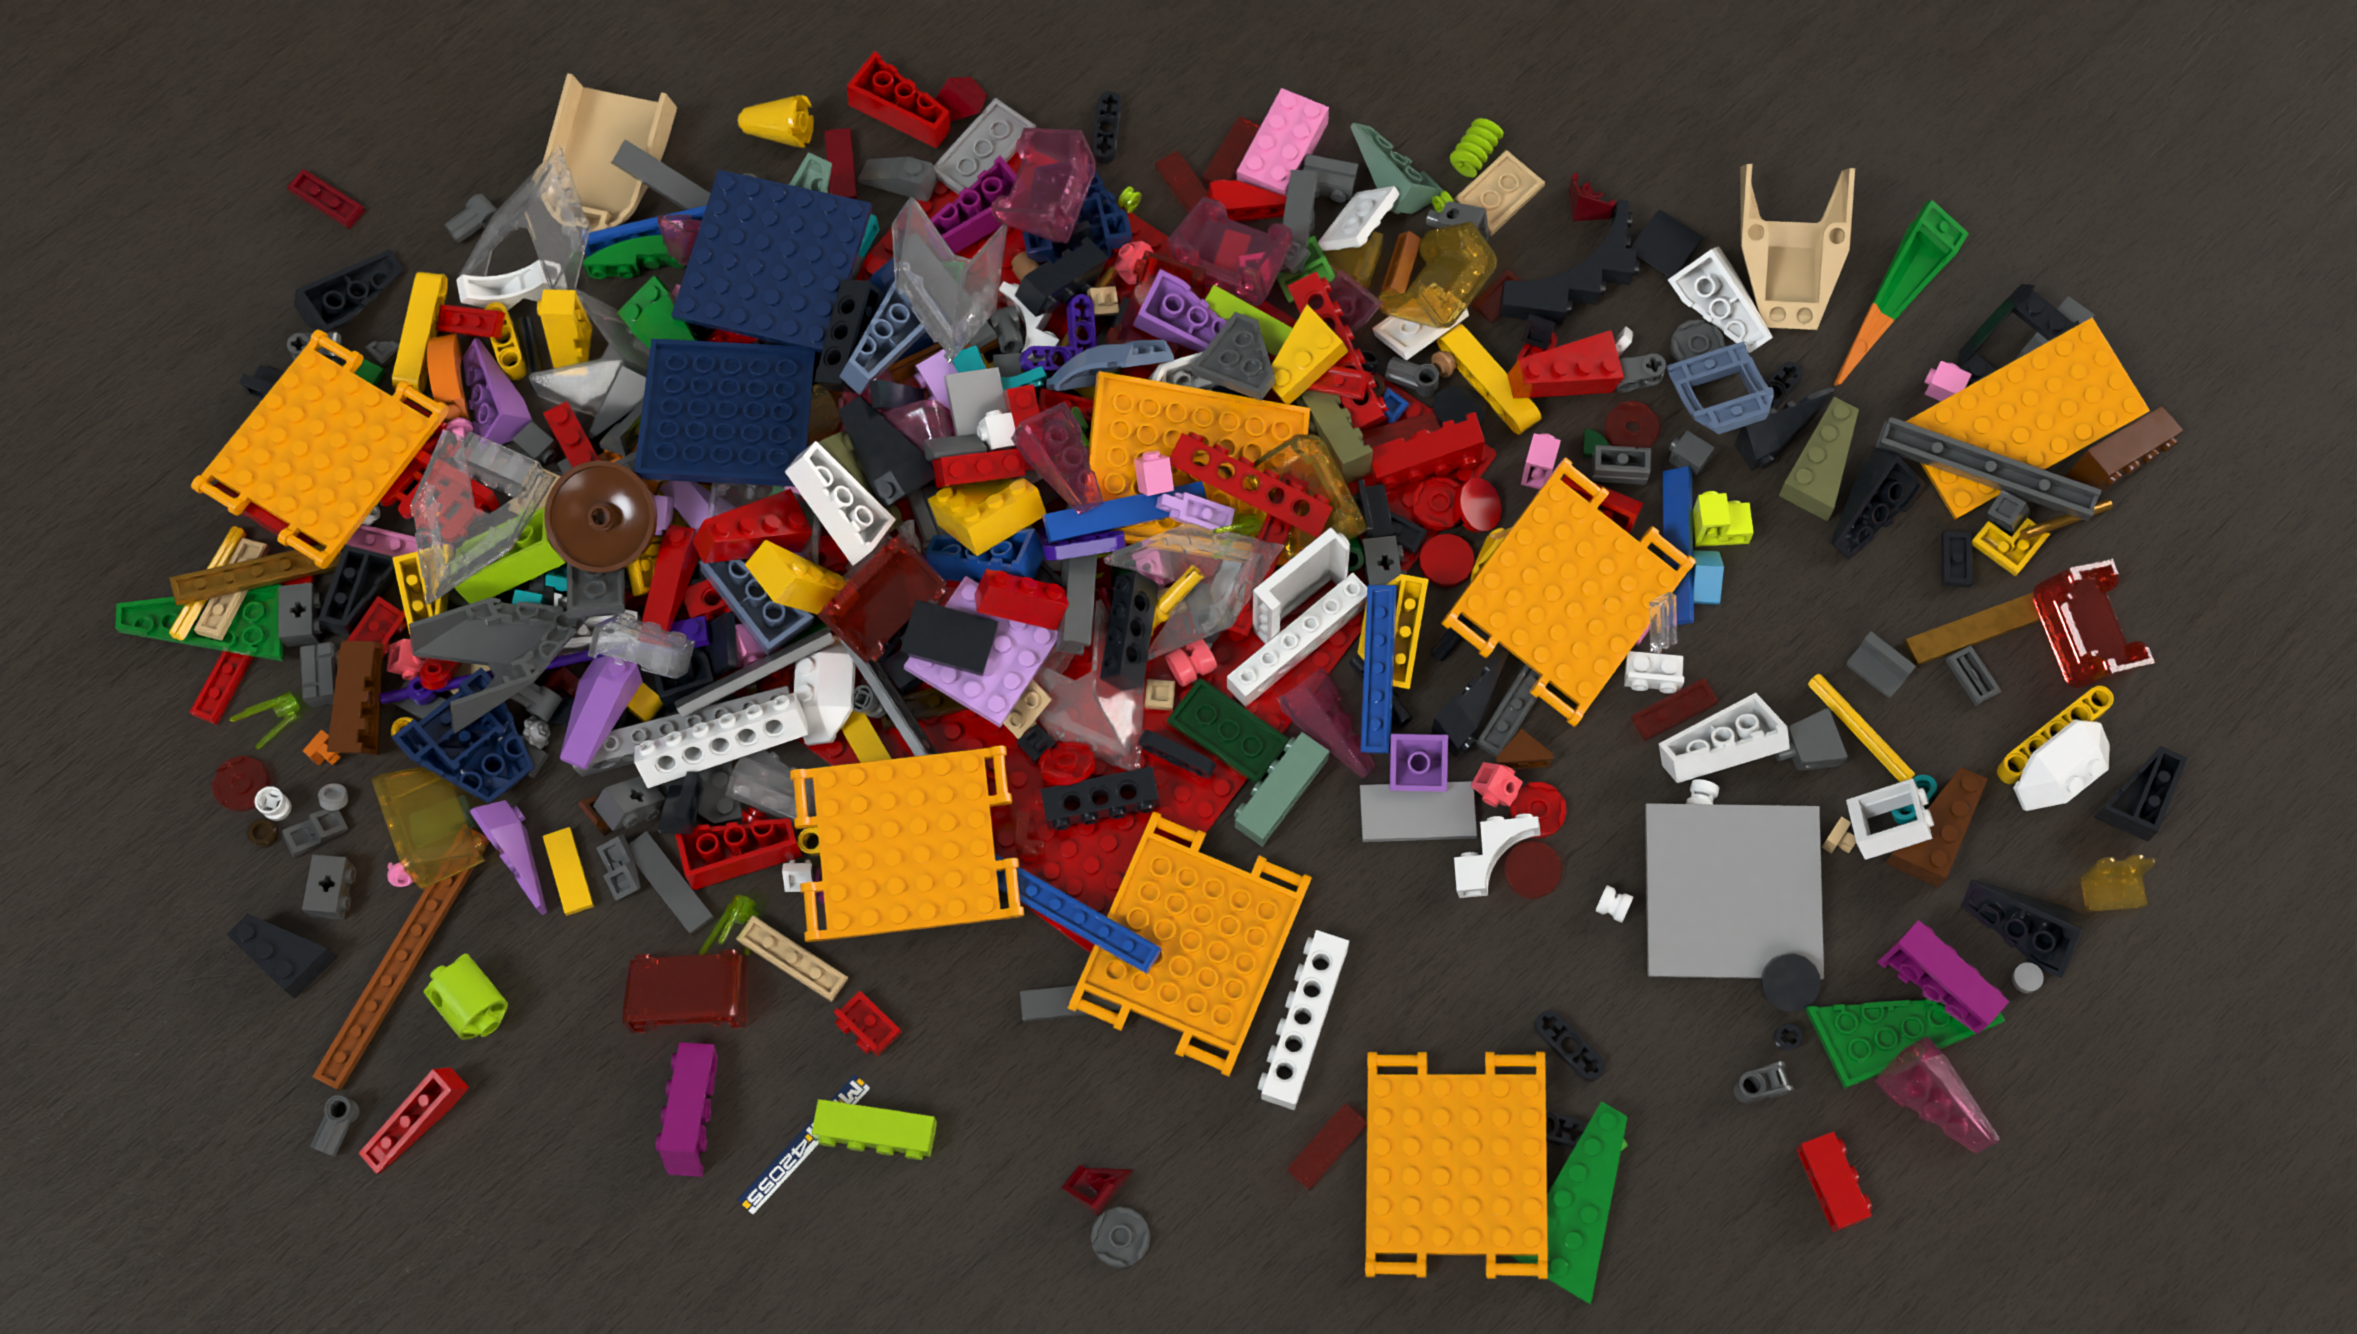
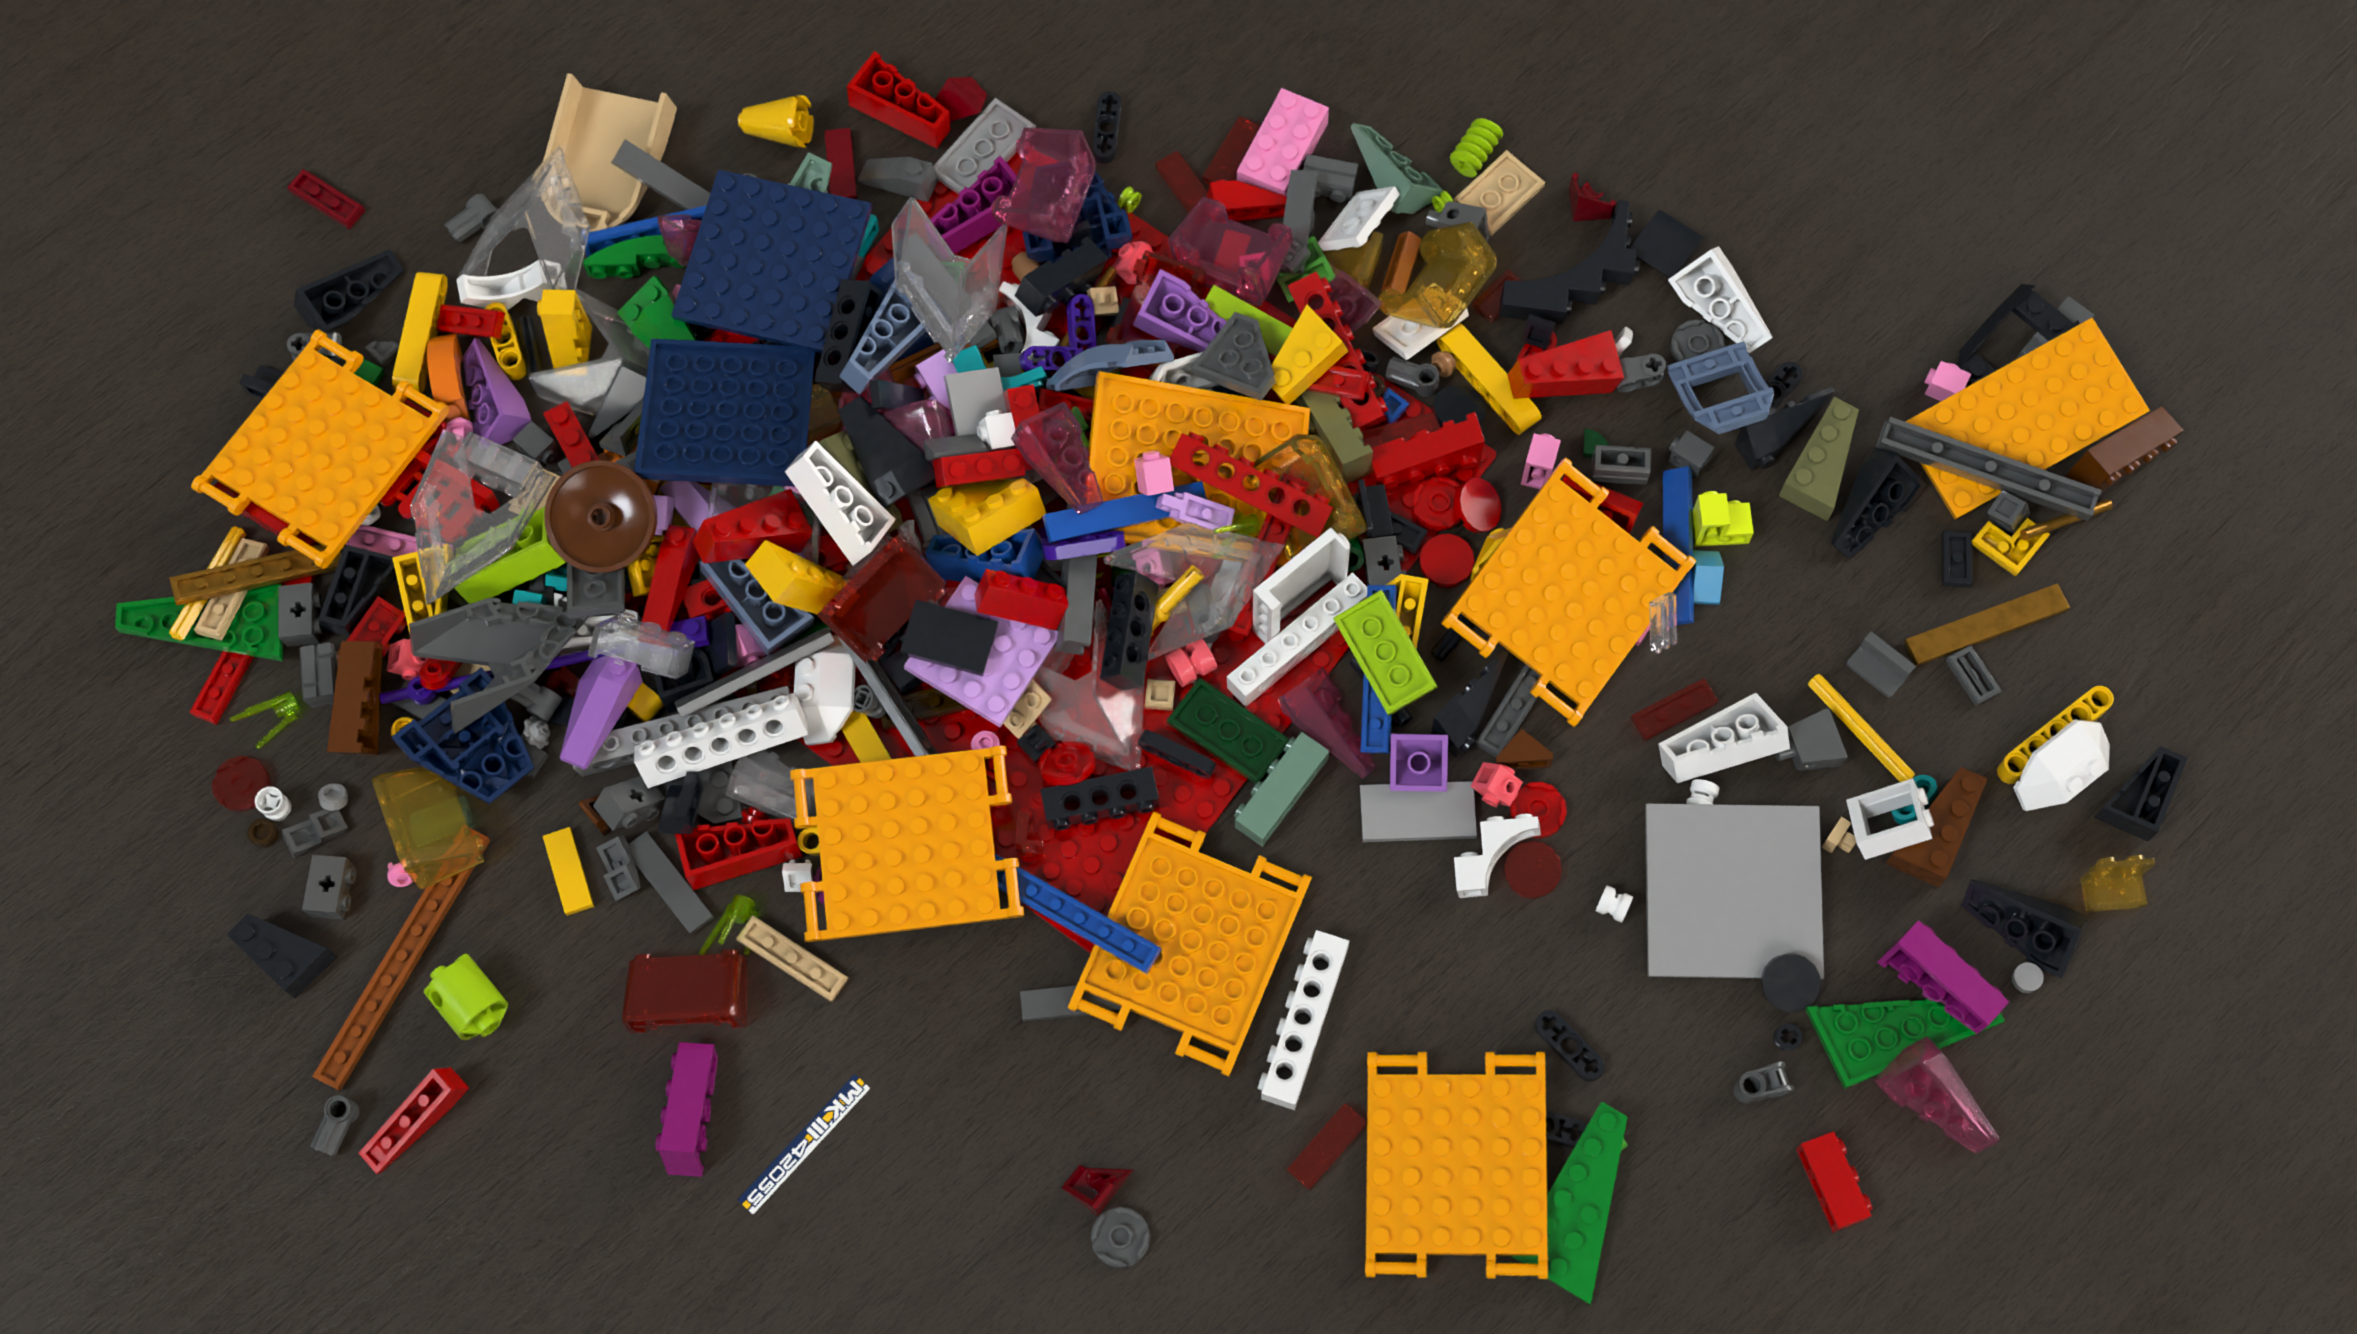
orange tile [303,730,341,766] -> none
medium lavender wedge [470,800,547,916] -> none
lime brick [811,1099,937,1160] -> none
red bracket [833,991,902,1057] -> none
clear red tile [1604,401,1660,449] -> none
white bracket [1624,651,1684,693] -> none
tan windscreen [1740,164,1855,330] -> none
green plate [1834,200,1969,386] -> none
clear red windscreen [2033,559,2155,688] -> none
none -> bright pink plate [971,731,1000,750]
none -> lime tile [1333,590,1438,715]

